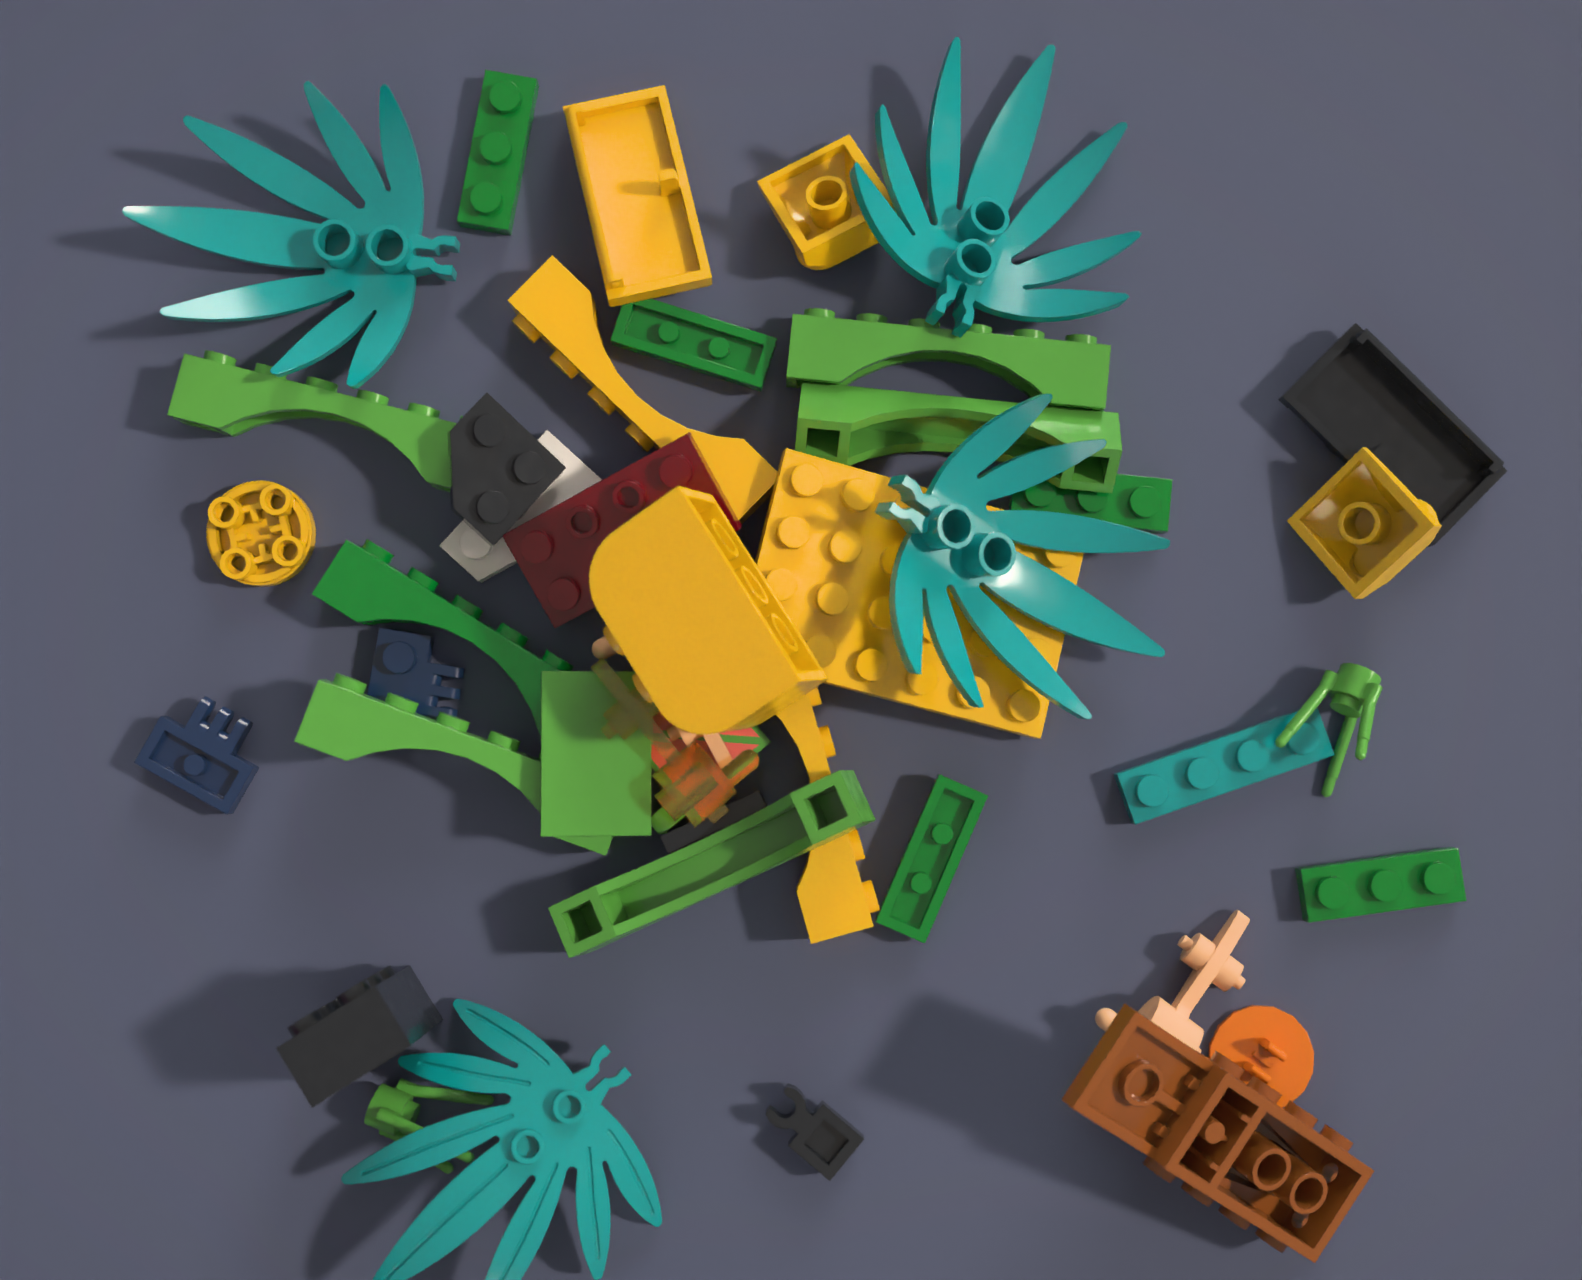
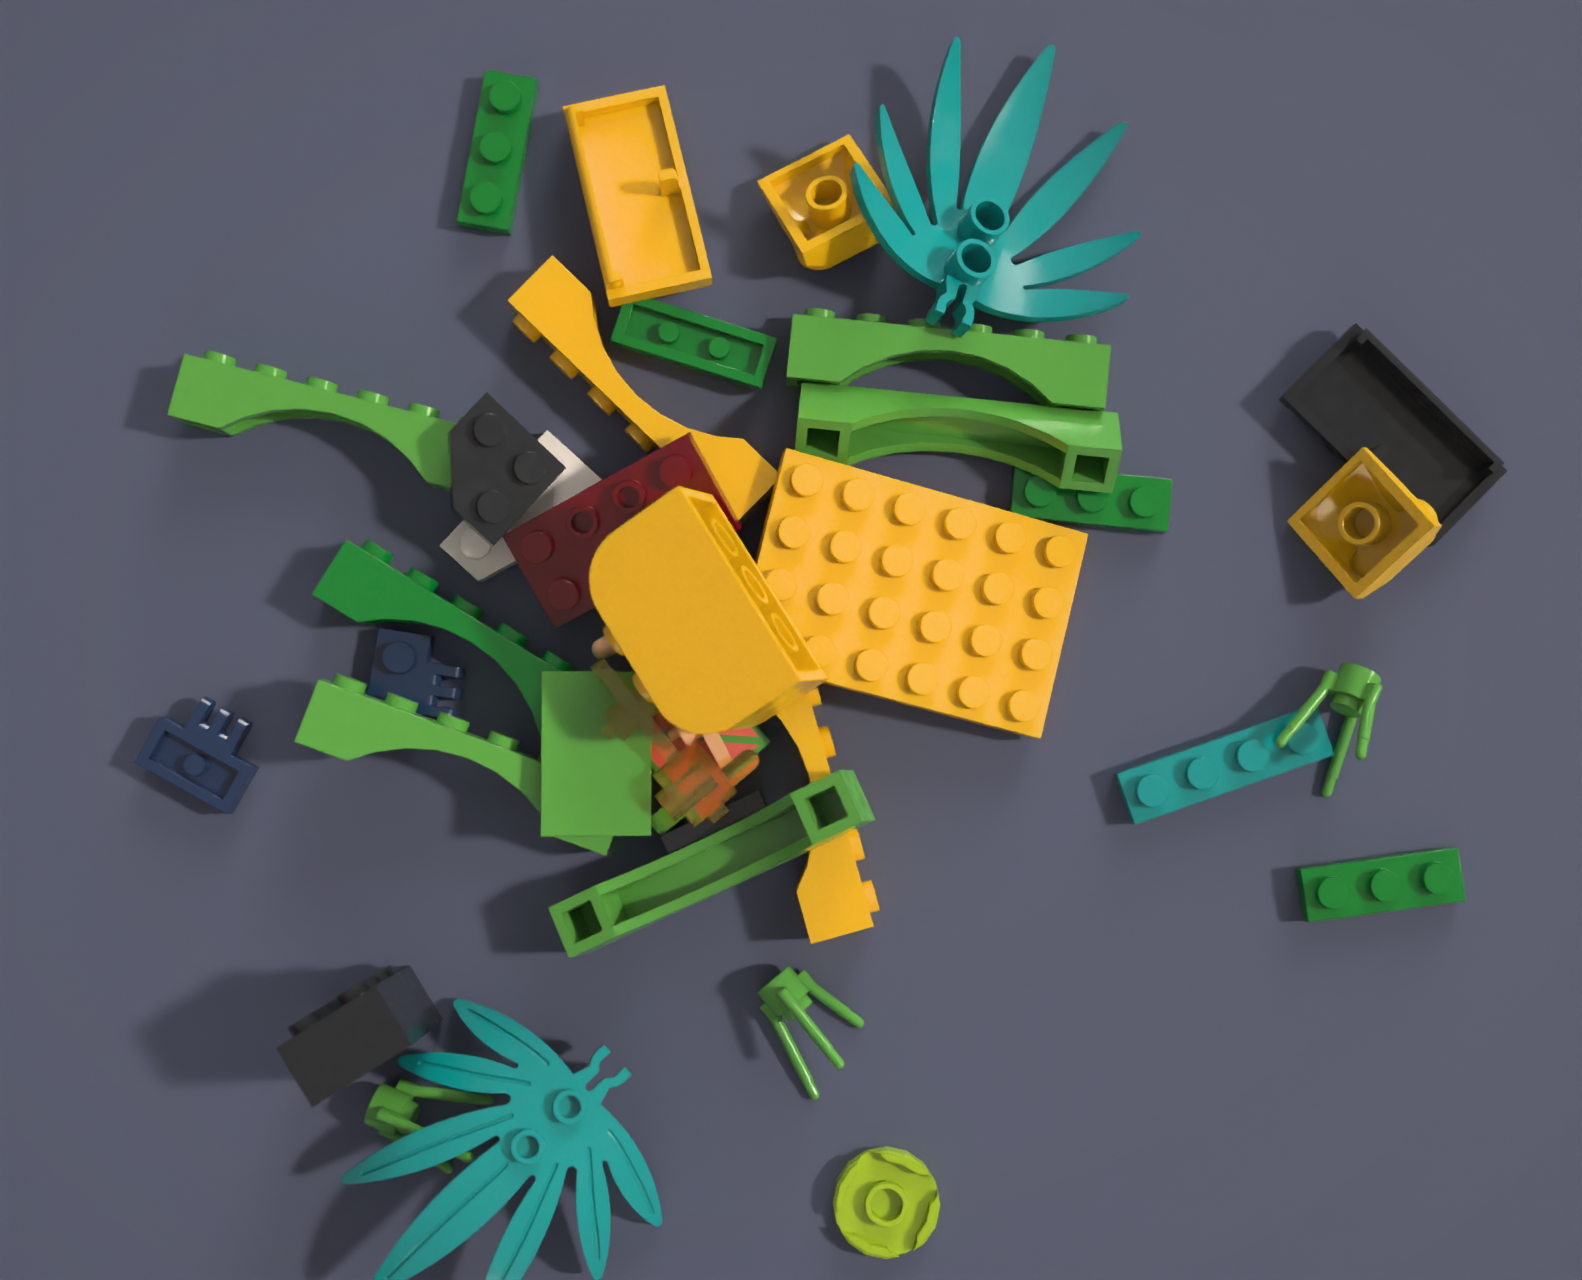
teal plant [122,81,460,389] -> none
yellow tile [206,480,316,587] -> none
black plate [766,1083,864,1181] -> none
teal plant [875,393,1171,719] -> none
green plate [875,774,988,944] -> none
dark orange wedge [1062,1003,1374,1263] -> none
light nougat piece [1095,910,1250,1053] -> none
orange piece [1208,1005,1314,1108] -> none
none -> bright green plant [757,965,864,1100]
none -> lime tile [832,1146,940,1259]

